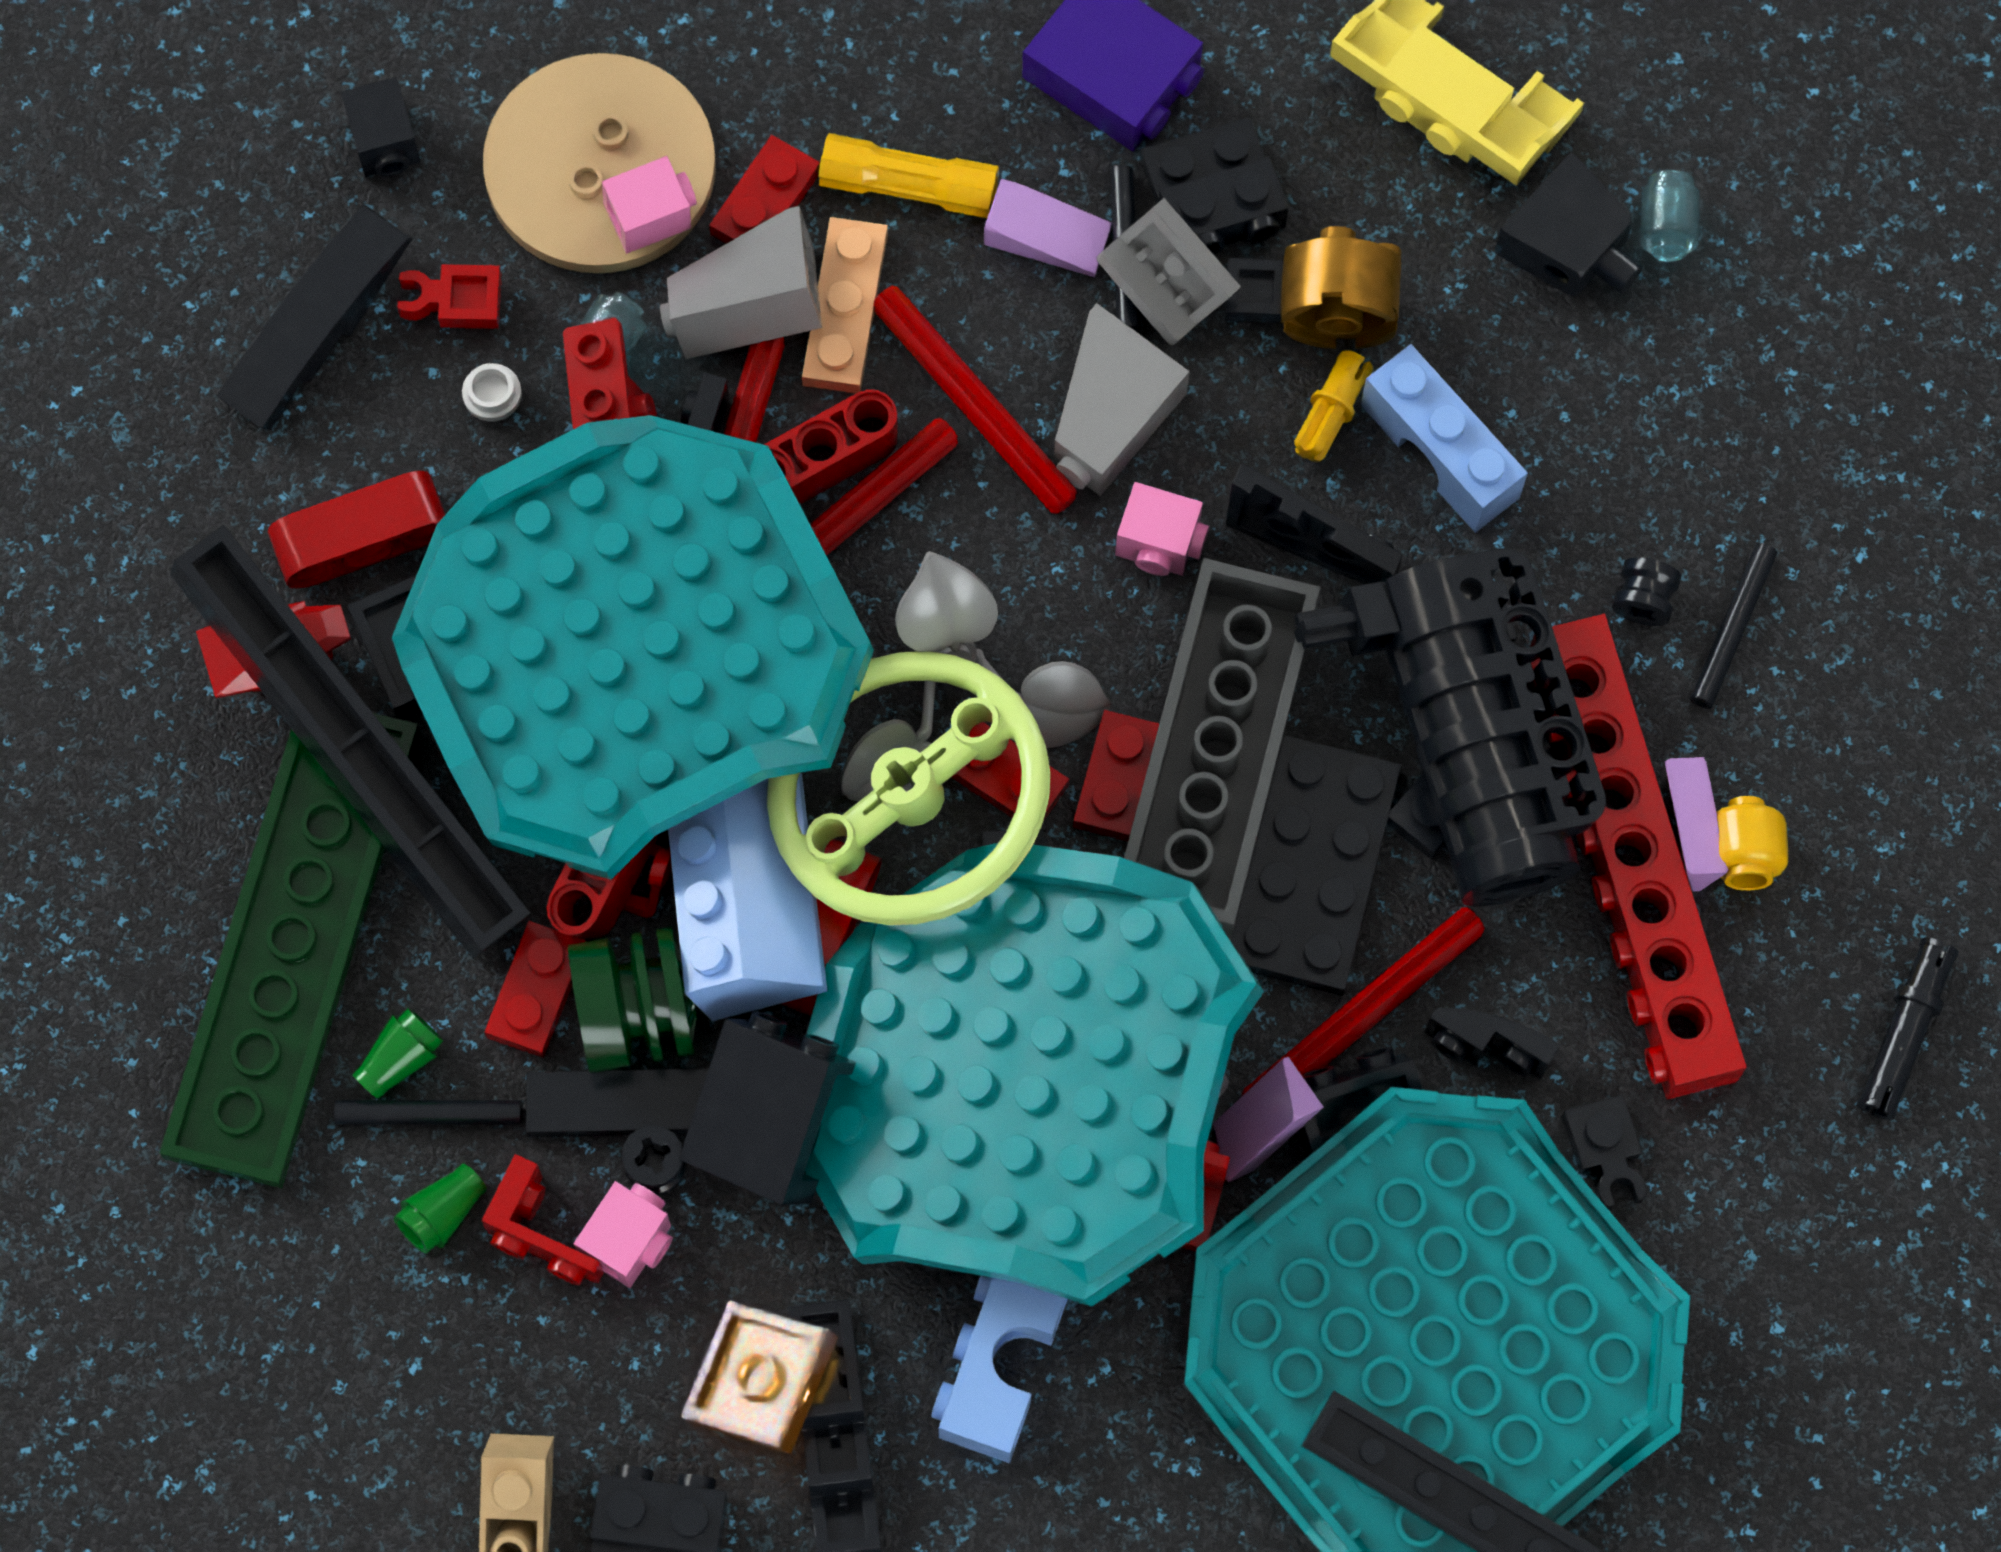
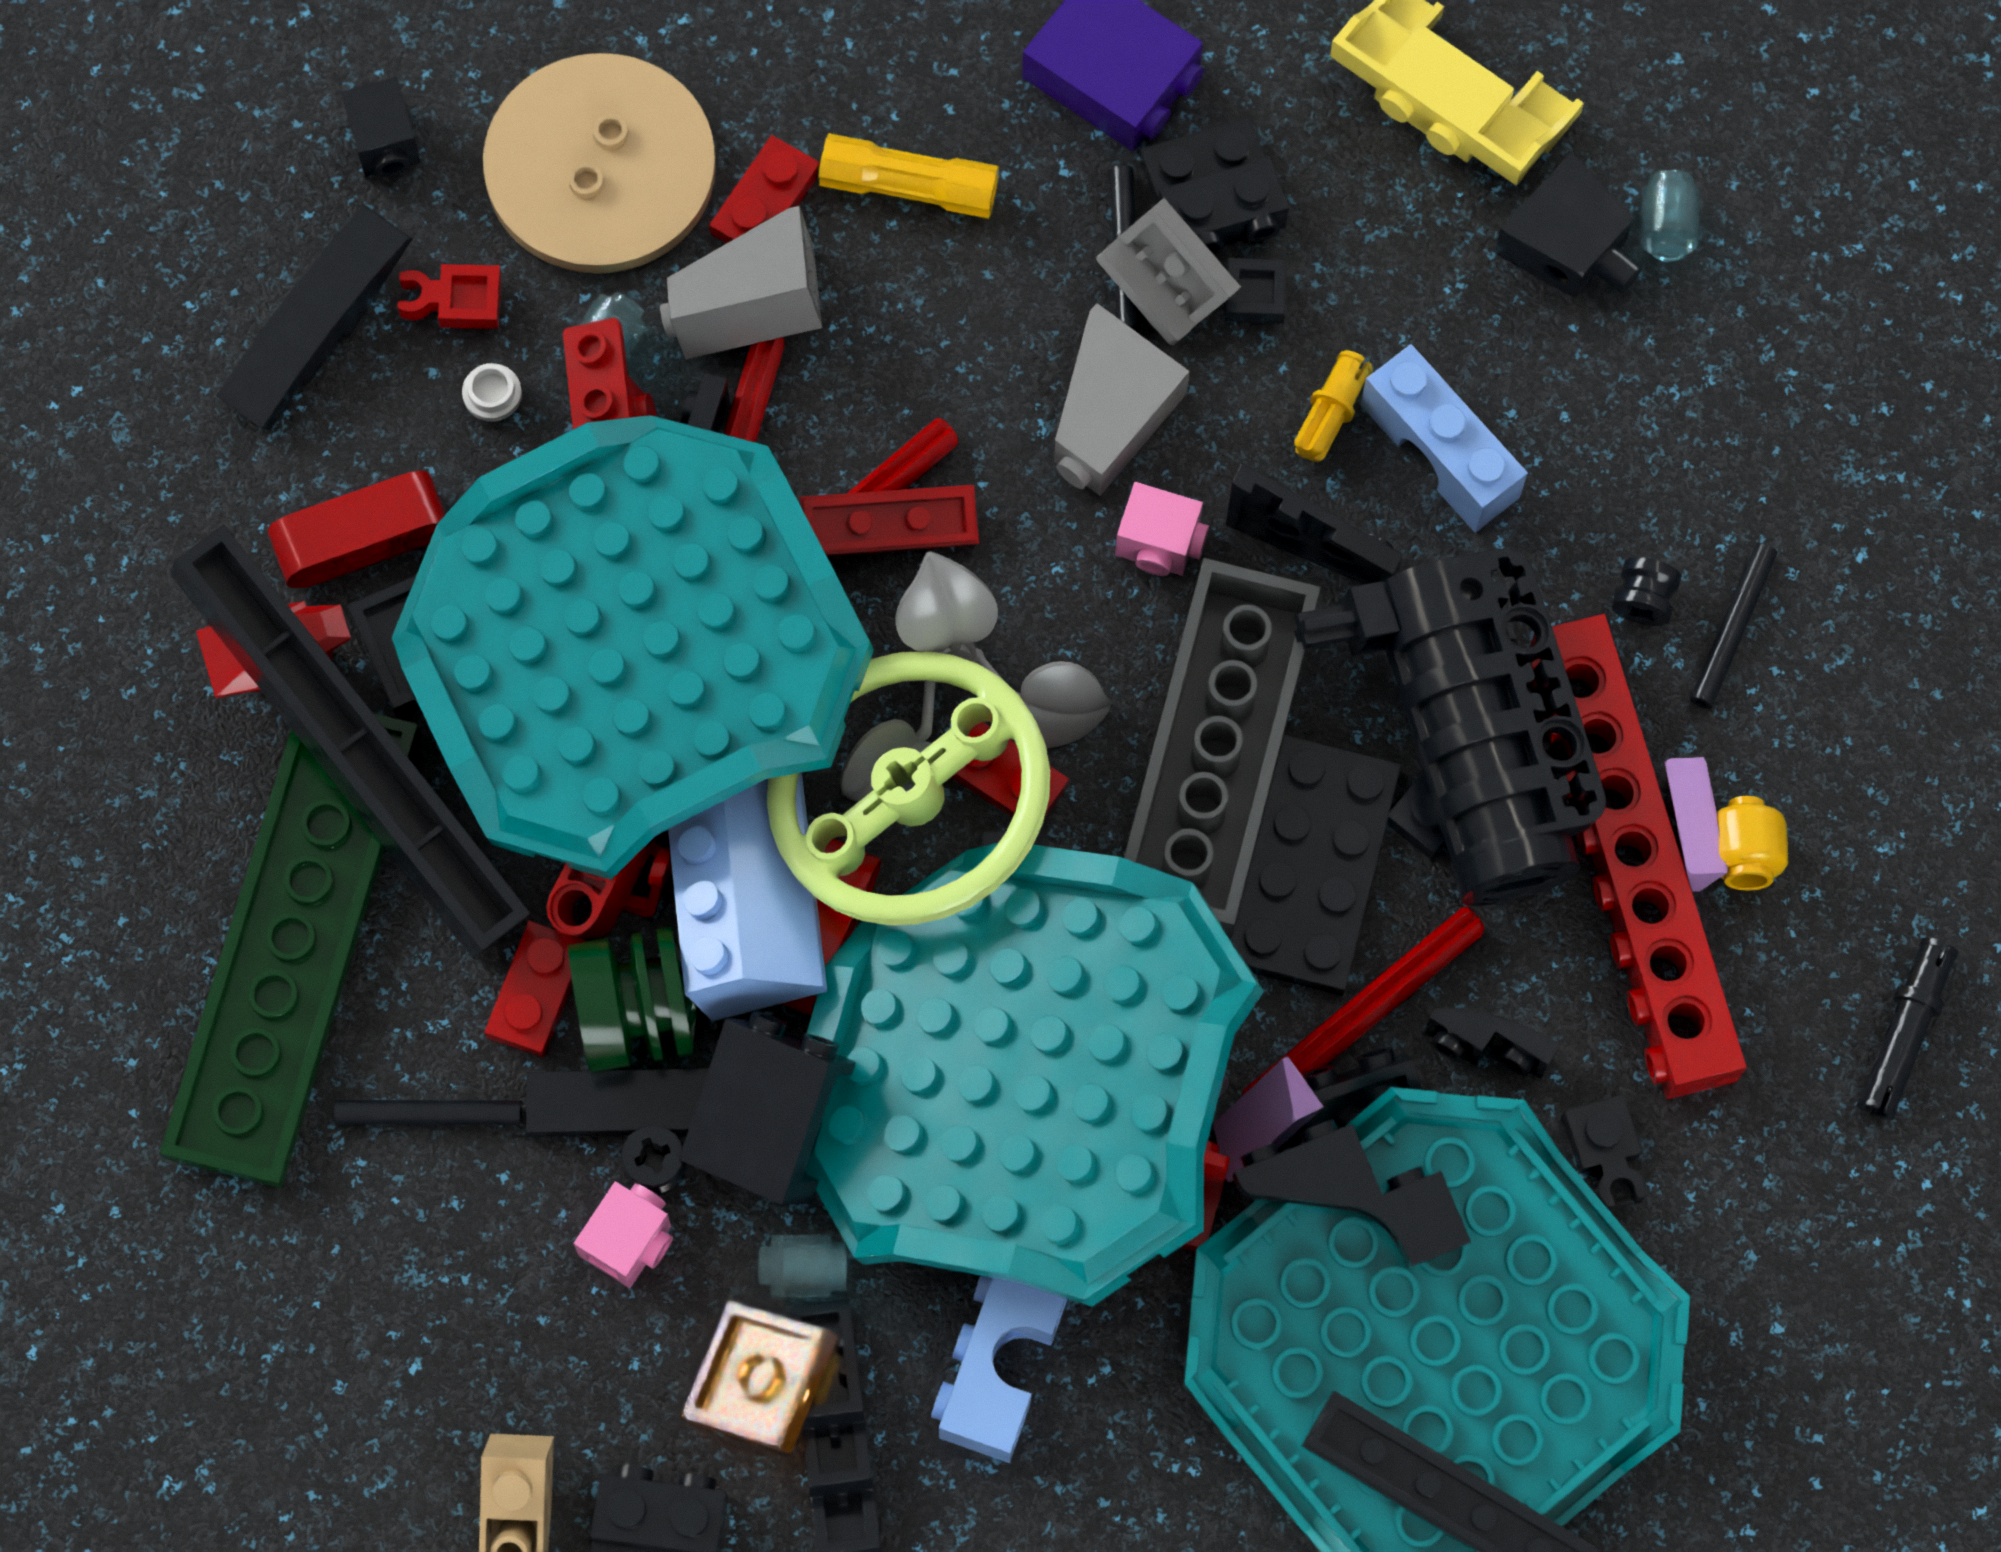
green cone [352,1008,443,1100] -> none
green cone [394,1163,487,1254] -> none
red bracket [481,1154,604,1286] -> none
bright pink brick [602,156,697,254] -> none
red beam [764,390,898,504] -> none
light nougat plate [802,217,888,393] -> none
red axle [873,286,1076,514] -> none
lavender slope [984,179,1112,277] -> none
red plate [1073,710,1159,842] -> none
pearl gold brick [1281,226,1401,349] -> none
none -> clear light blue brick [758,1234,848,1298]
none -> red tile [797,485,979,556]
none -> black arch [1232,1119,1471,1269]

